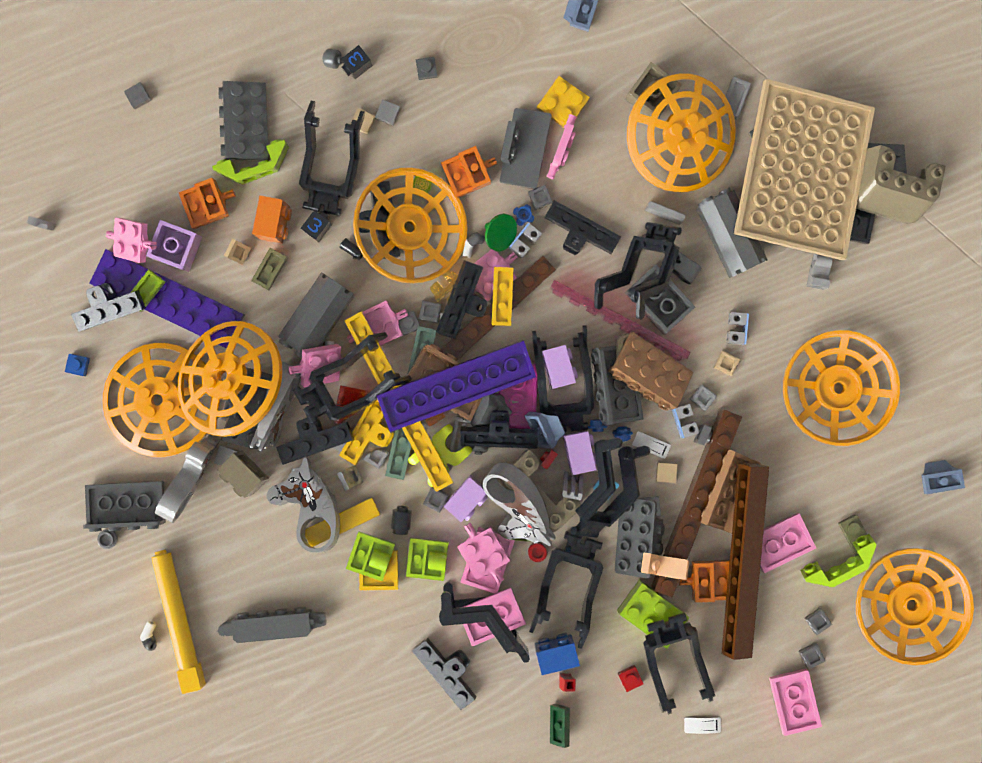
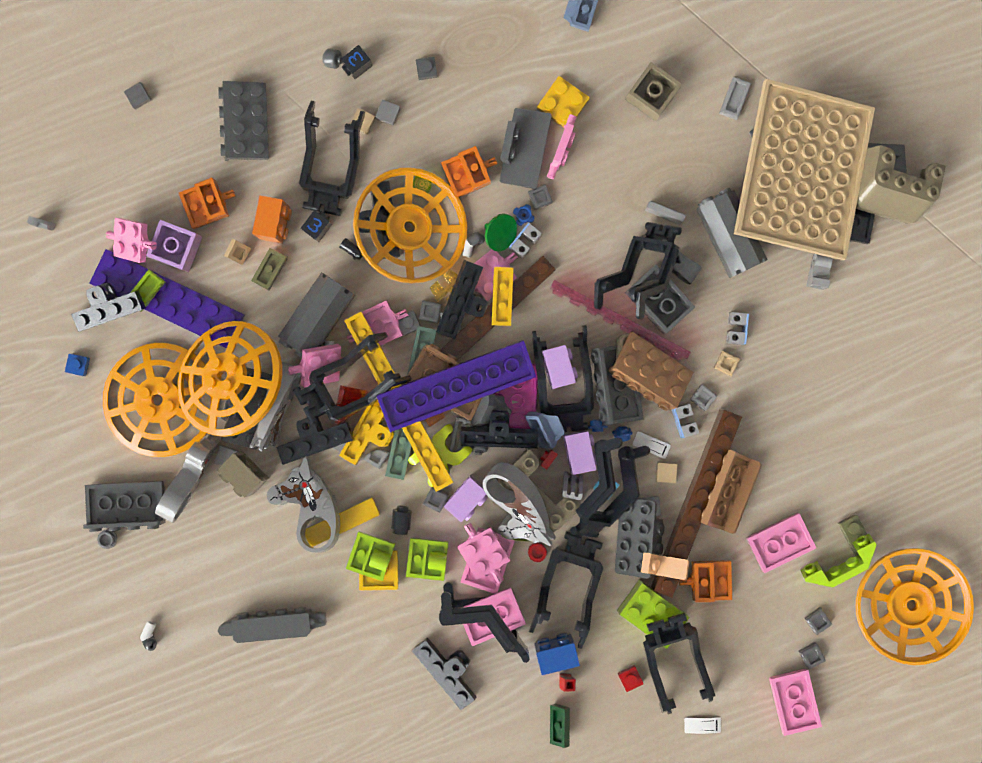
yellow brick [151,549,206,694] -> none
lime slope [212,139,289,185] -> none
flat silver plate [337,465,363,491] -> none
black plate [545,200,621,255] -> none
light orange dish [627,73,736,192] -> none
flat silver plate [694,424,712,445] -> none
reddish brown brick [721,463,769,660] -> none
light orange dish [783,330,900,446] -> none
sand blue slope [922,460,965,494] -> none

